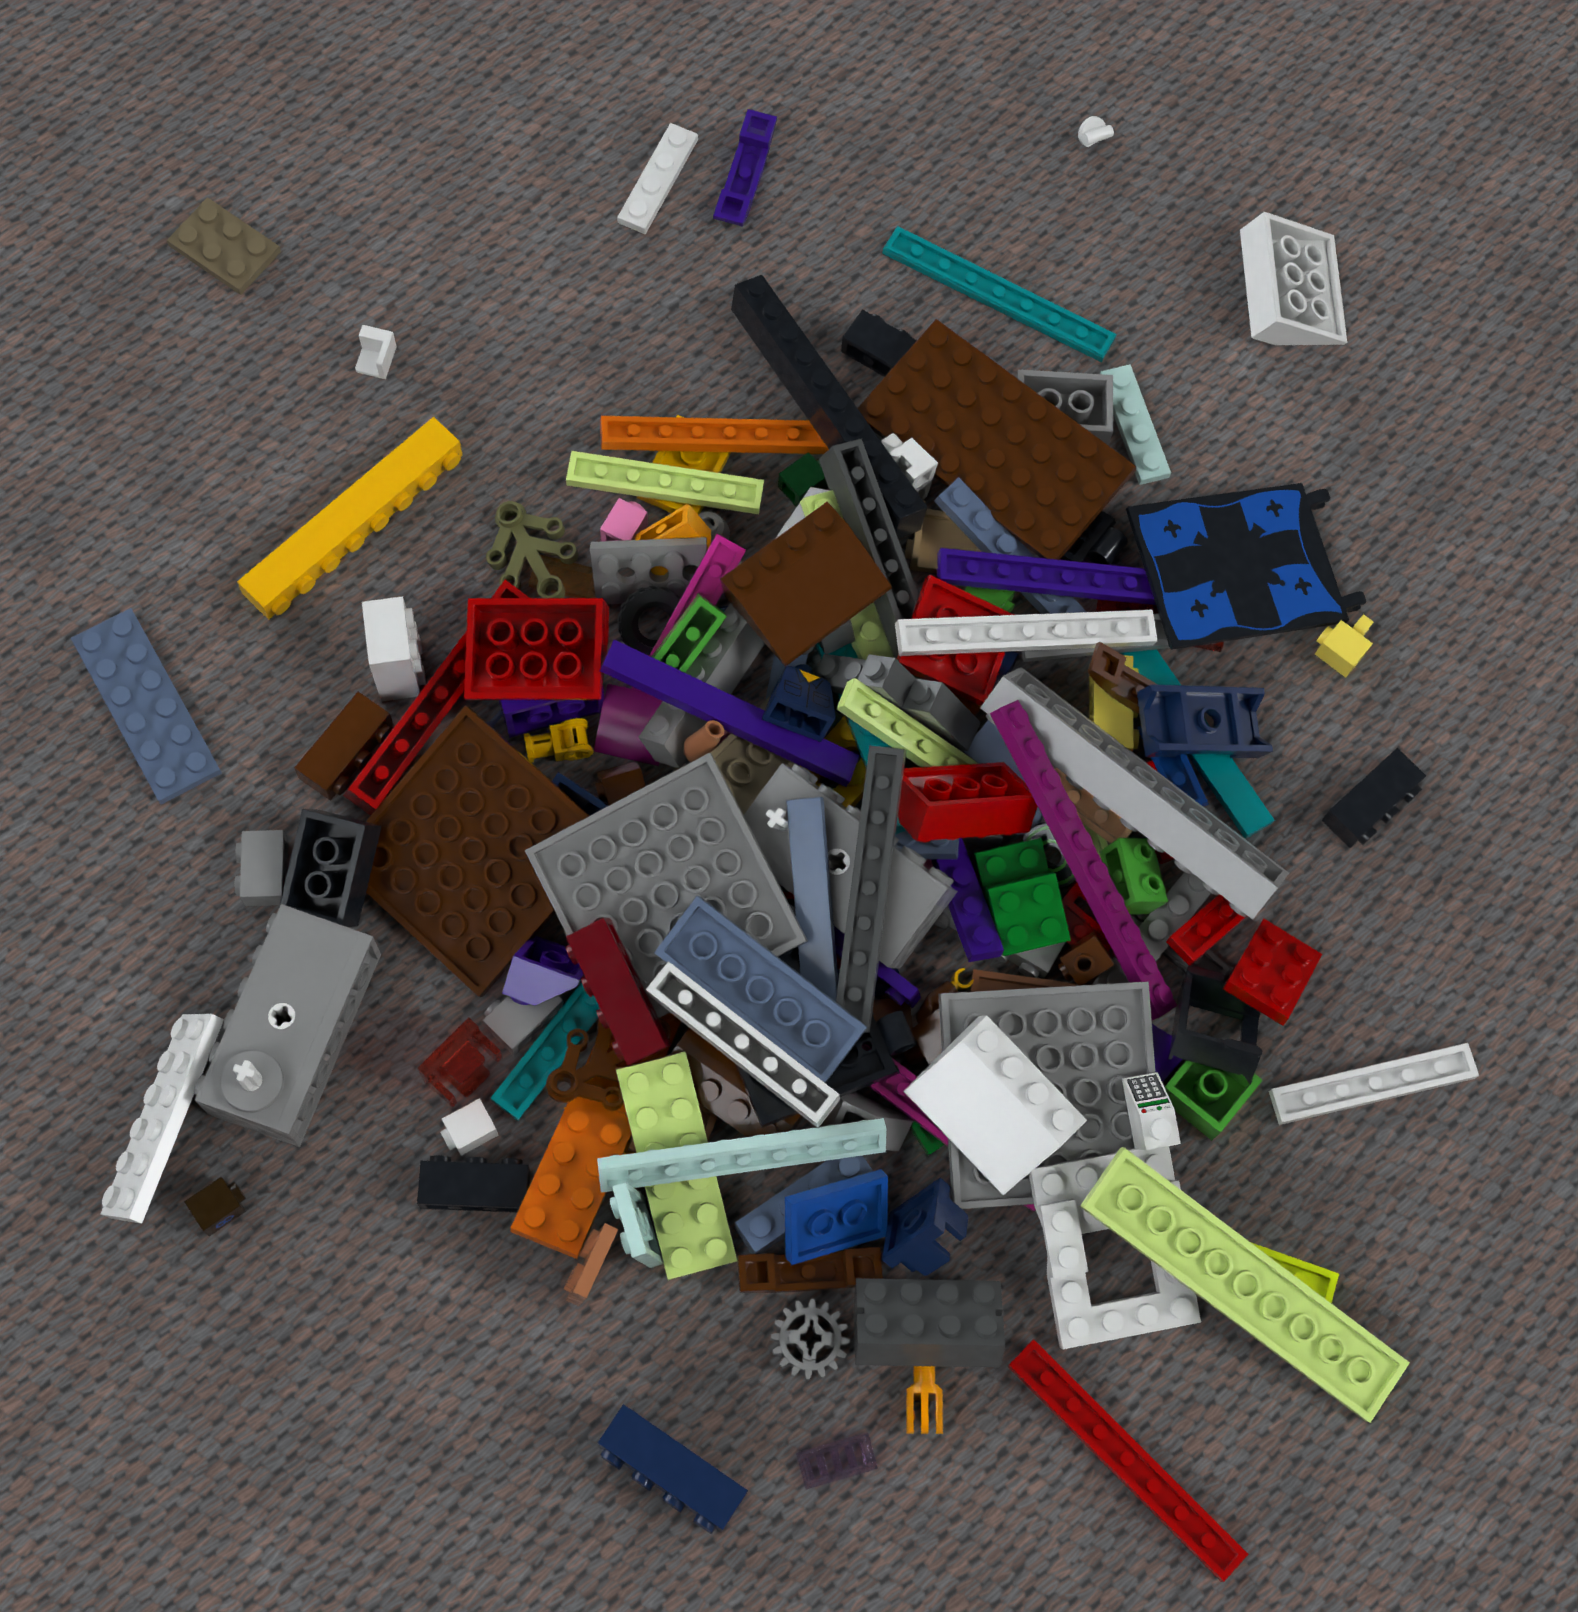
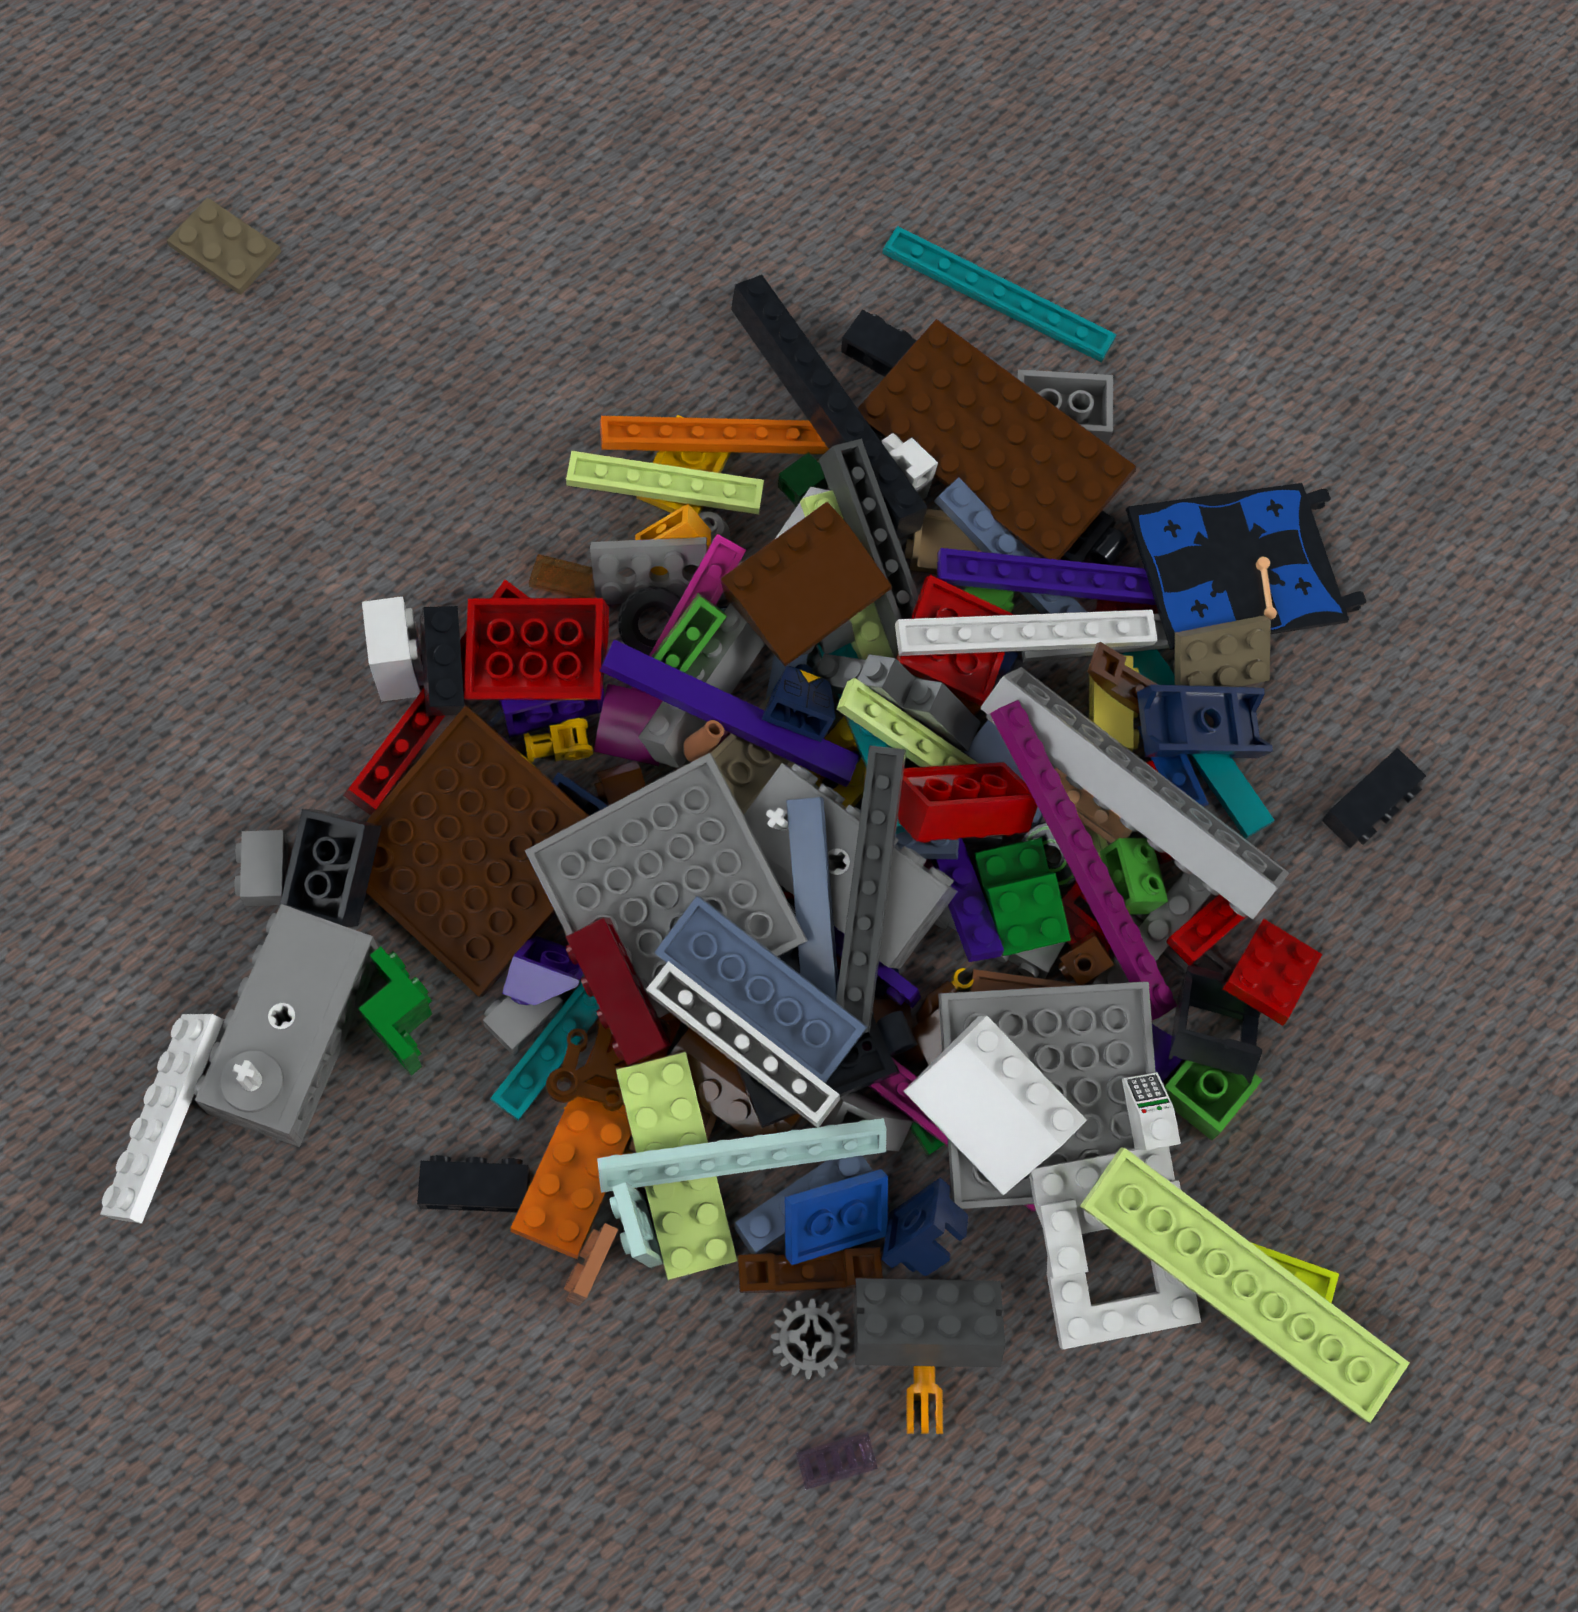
sand blue plate [71,608,222,805] -> none
dark brown brick [184,1177,246,1236] -> none
yellow brick [237,417,462,620] -> none
reddish brown brick [294,691,394,801] -> none
white panel [355,325,397,379] -> none
clear red panel [417,1017,503,1108] -> none
white brick [440,1098,498,1156] -> none
olive plant [486,501,579,598] -> none
dark blue brick [598,1404,748,1534] -> none
bright pink brick [600,498,648,541] -> none
white plate [617,123,698,234] -> none
dark purple slope [713,109,777,227] -> none
red plate [1007,1339,1249,1582] -> none
white plate [1078,116,1114,147] -> none
light aqua plate [1100,364,1171,485] -> none
white slope [1240,212,1347,345] -> none
white plate [1269,1043,1479,1125] -> none
light yellow brick [1315,614,1374,678] -> none
none -> green bracket [359,946,432,1076]
none -> black brick [420,606,464,716]
none -> dark tan plate [1175,615,1271,687]
none -> light nougat hinge [1256,557,1277,619]

